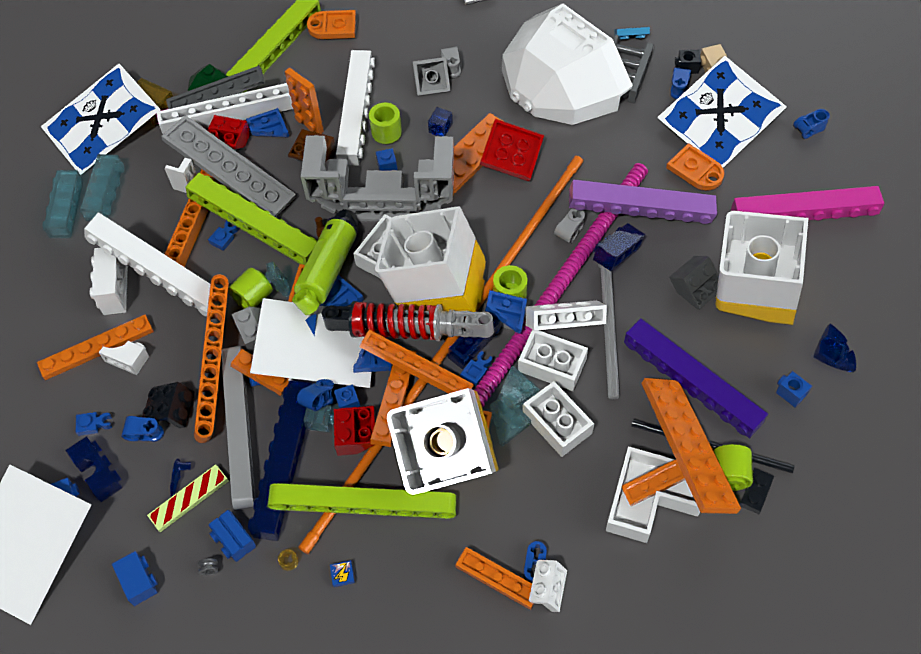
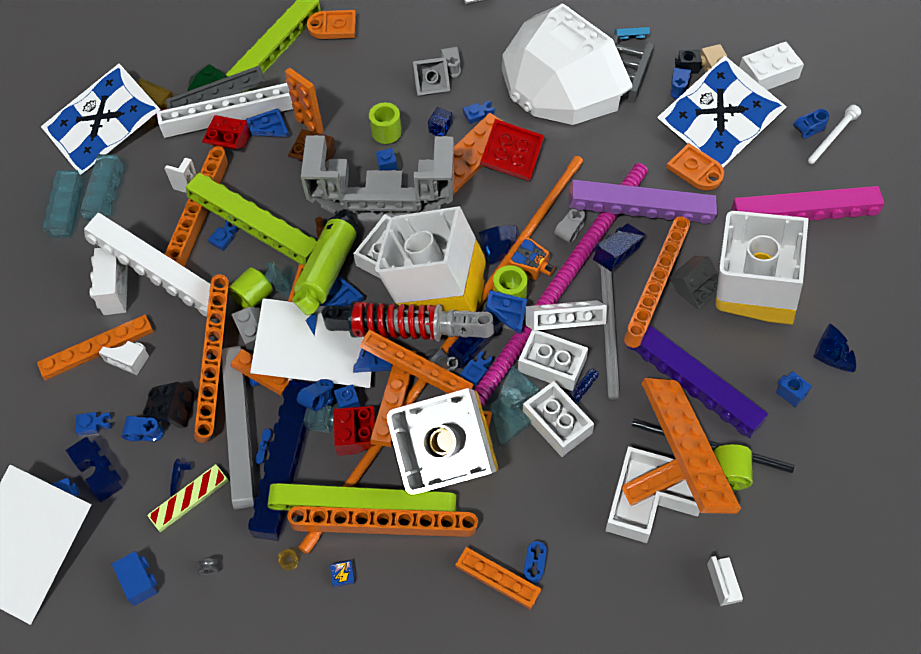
light grey plate [161,115,296,217] -> none
blue brick [209,510,256,562] -> none
white brick [336,50,375,166] -> none
white bracket [529,560,567,612] -> none
black plate [740,468,774,514] -> none
none -> blue piece [255,429,272,465]
none -> orange beam [288,506,478,537]
none -> dark grey bracket [423,348,458,372]
none -> blue plate [463,101,495,124]
none -> clear blue brick [478,225,518,265]
none -> torso [508,236,555,281]
none -> clear blue axle [570,368,599,402]
none -> orange beam [624,216,690,348]
none -> white panel [707,556,743,606]
none -> white brick [739,42,804,90]
none -> white piece [808,105,861,164]

